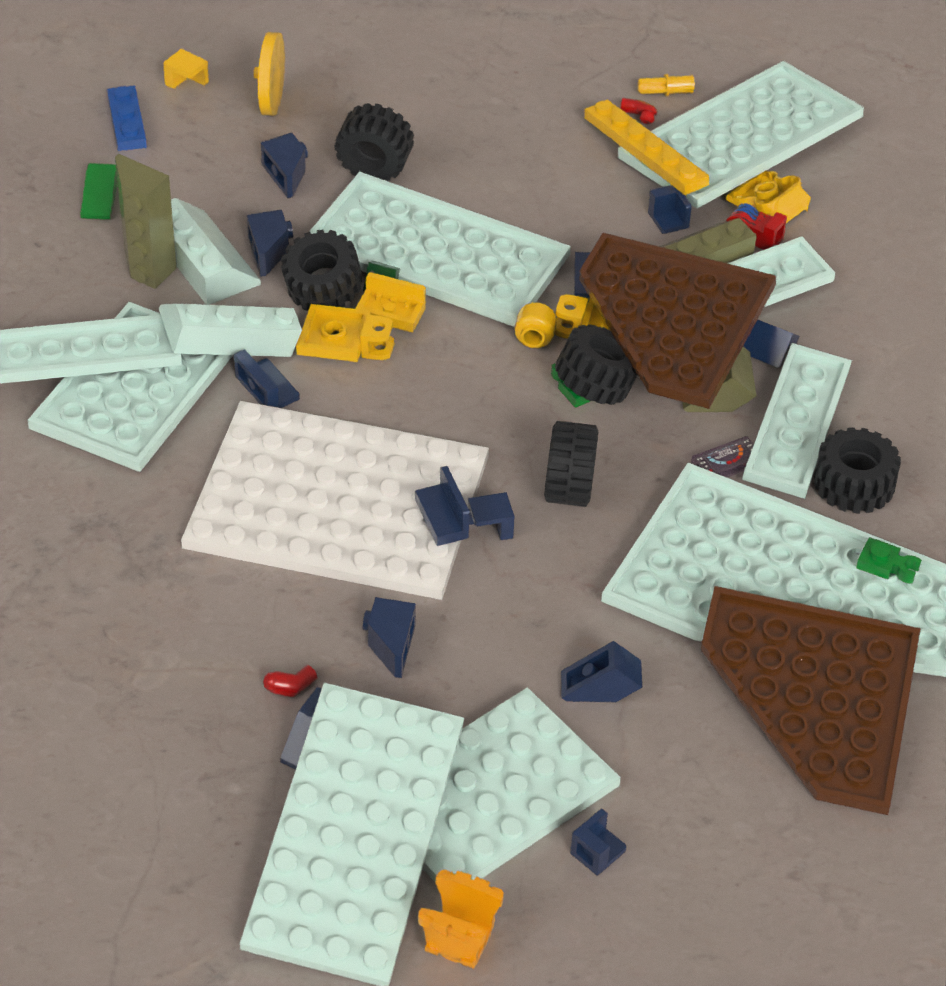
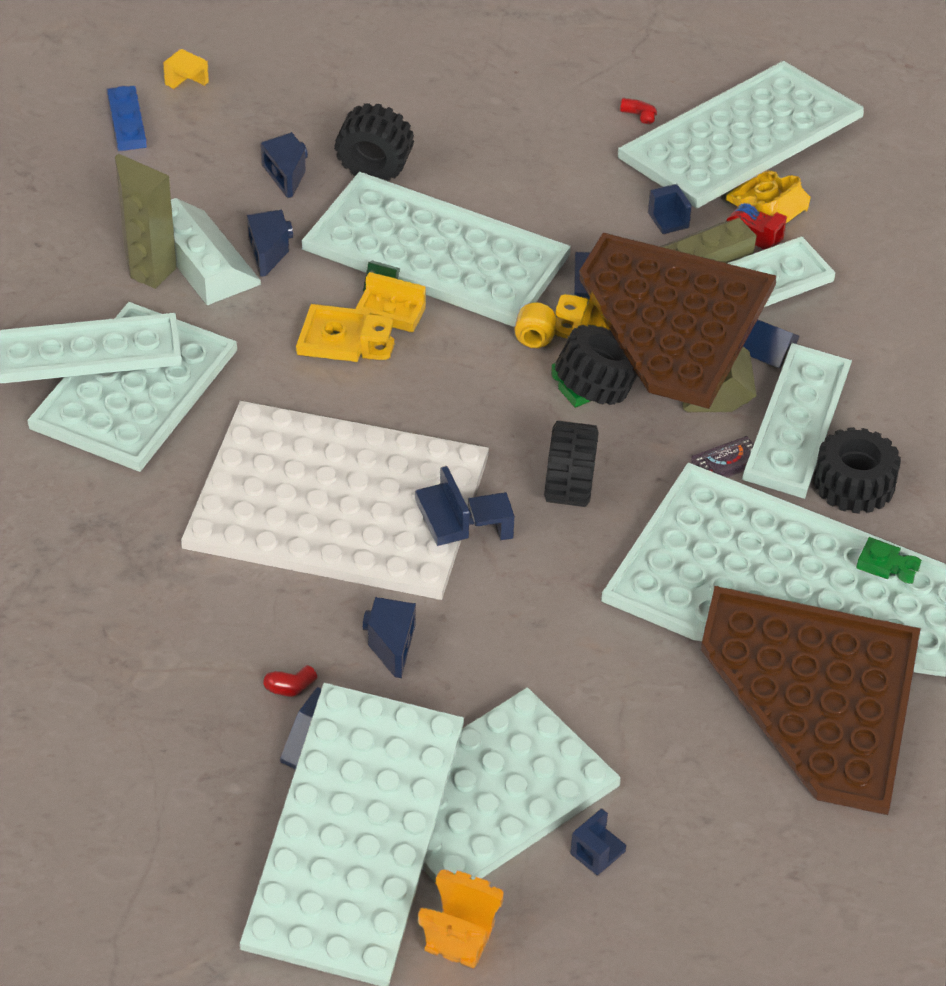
green slope [80,163,118,220] -> none
light aqua slope [159,304,302,357] -> none
dark blue panel [234,349,300,408] -> none
yellow piece [254,32,285,116] -> none
black tyre [281,229,363,311] -> none
dark blue slope [561,641,643,702] -> none
yellow plate [584,99,709,195] -> none
yellow axle [638,74,694,97] -> none

